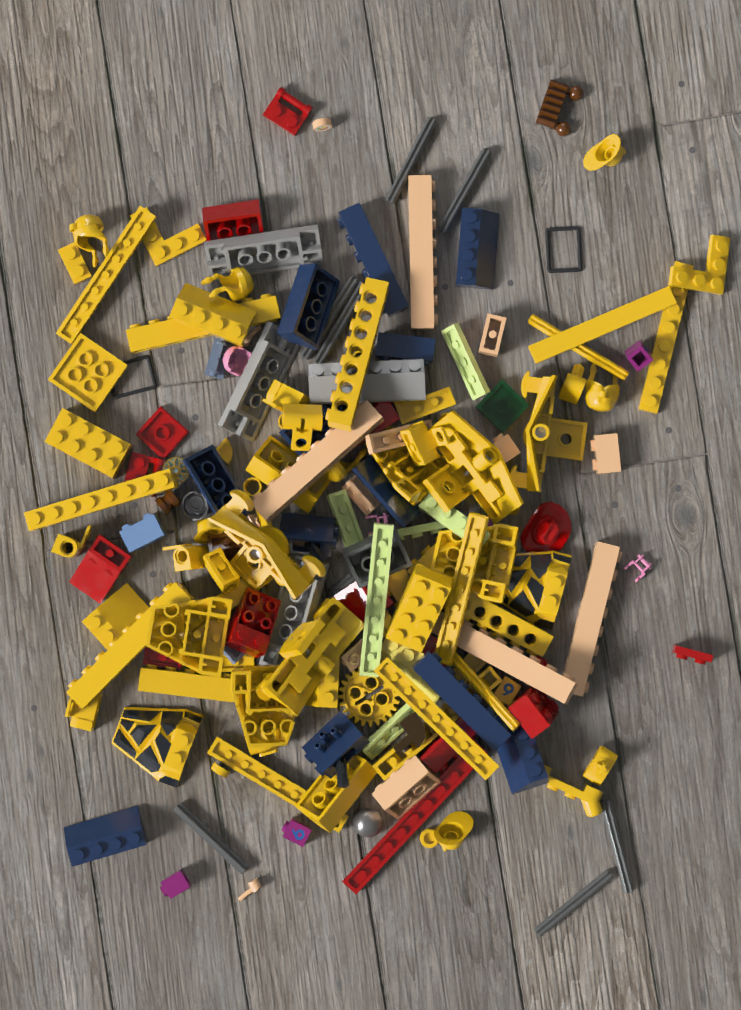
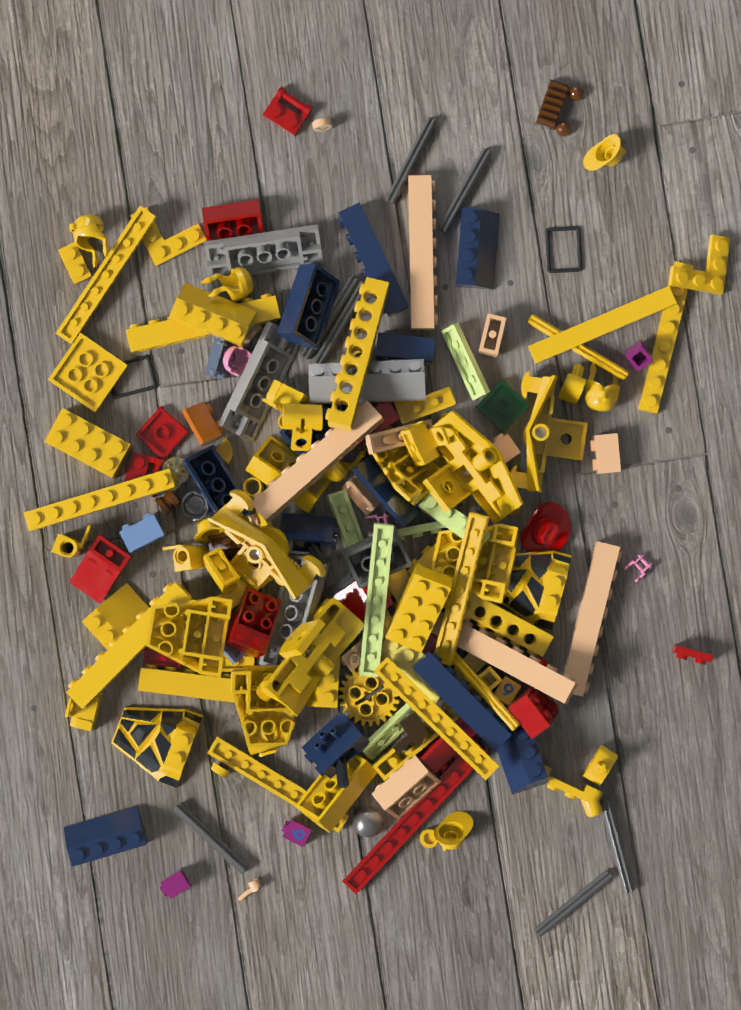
none -> orange slope [182,401,224,447]

